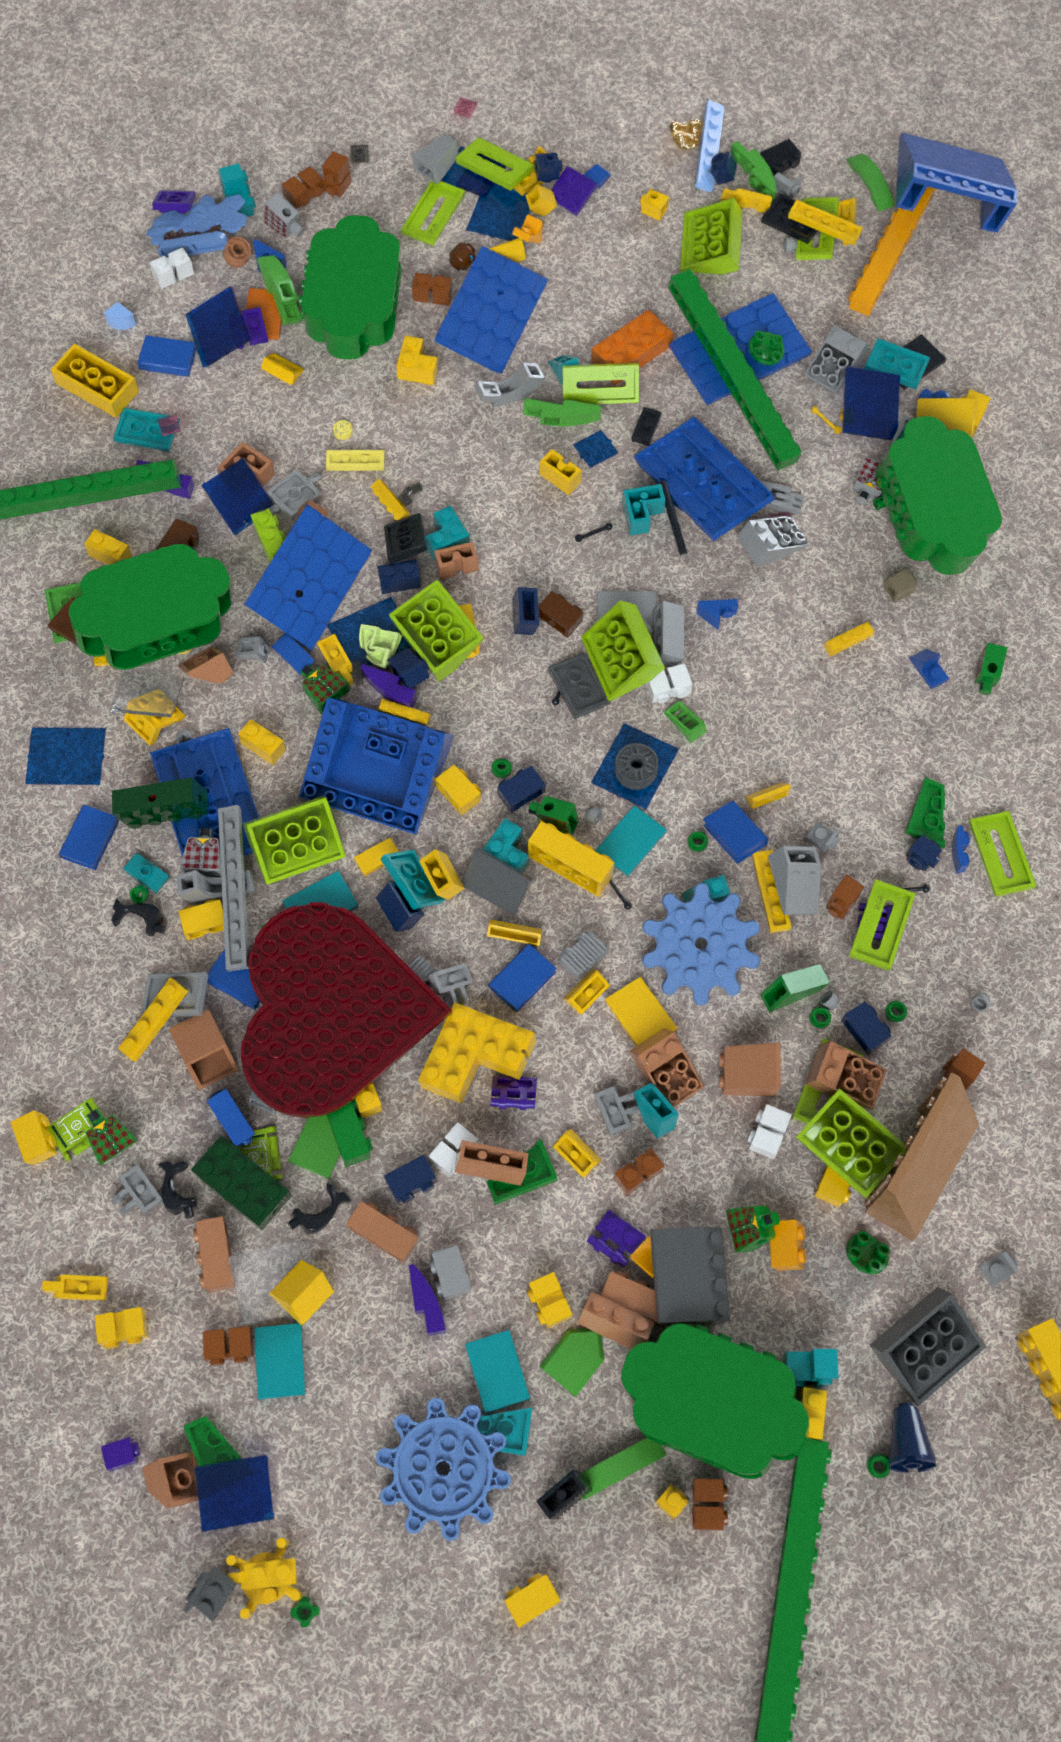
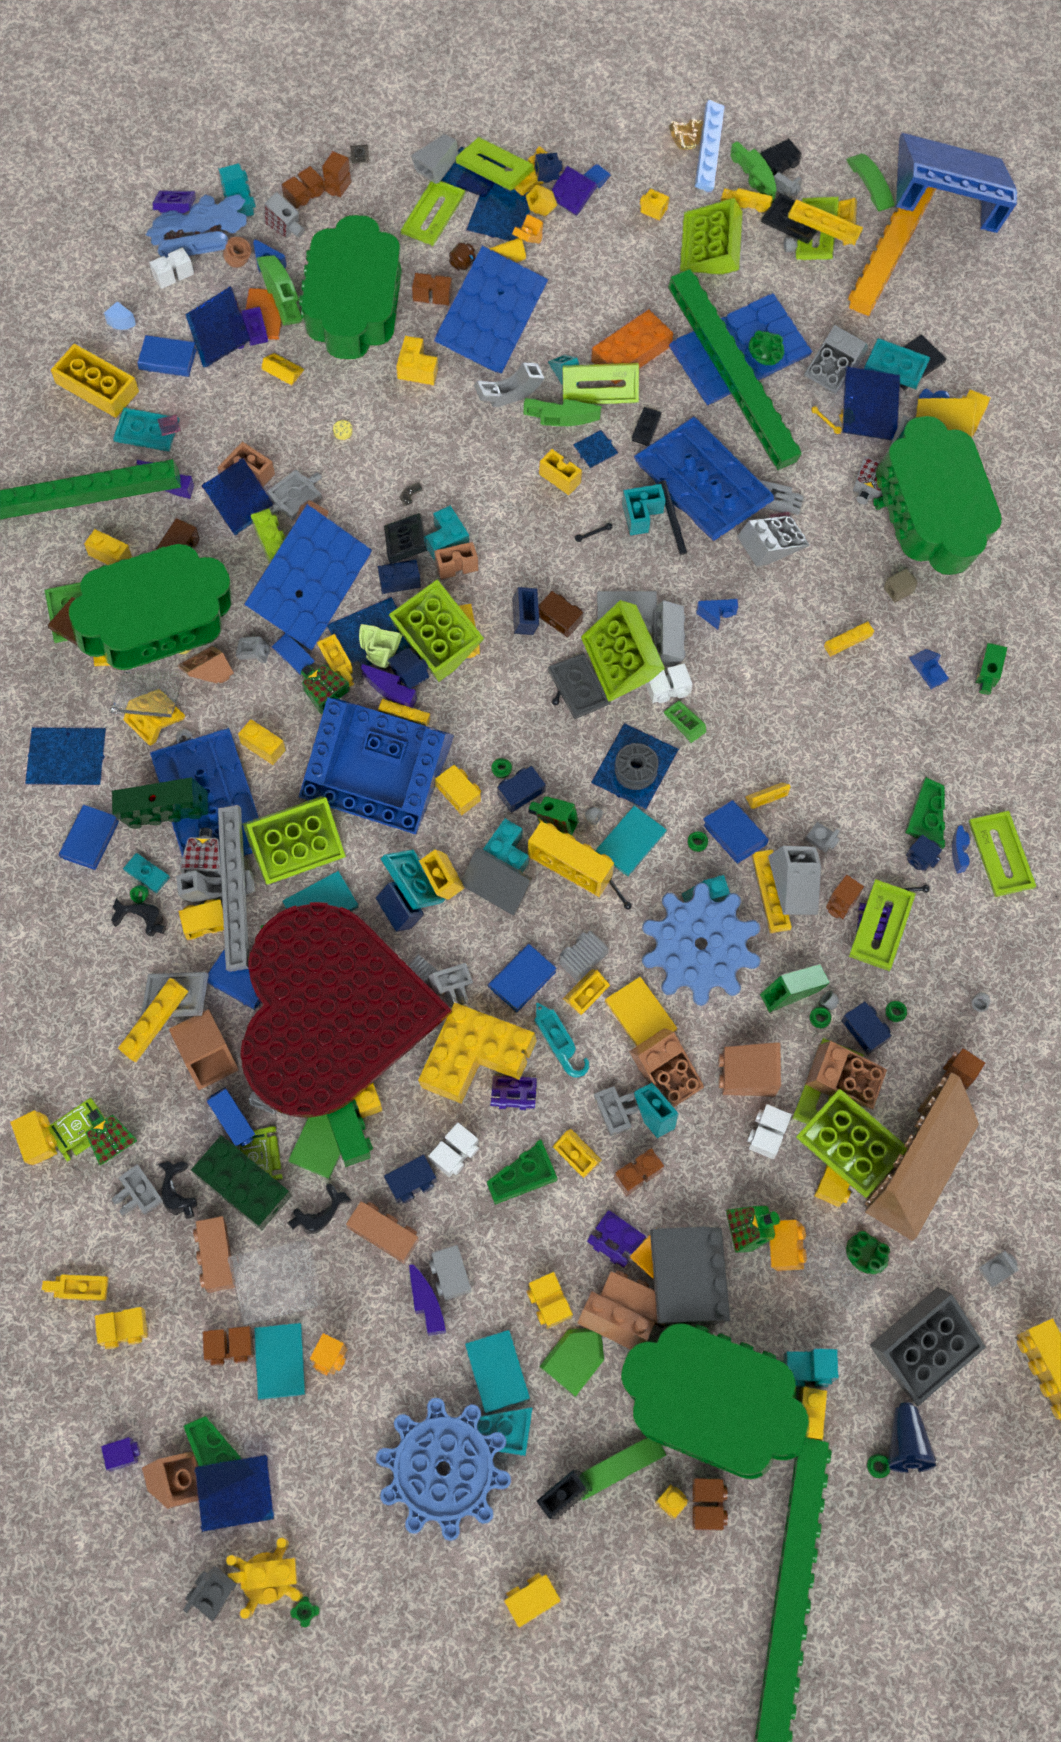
yellow slope [269,1260,334,1326] -> none
light yellow plate [326,450,385,471] -> none
yellow tile [354,838,399,877] -> none
yellow piece [370,478,411,521] -> none
clear pink tile [454,97,477,118] -> none
nougat brick [454,1140,528,1185] -> none
yellow piece [487,919,543,946] -> none
dark blue brick [711,151,737,185] -> none
none -> light orange brick [309,1333,347,1376]
none -> teal plate [534,1003,589,1078]

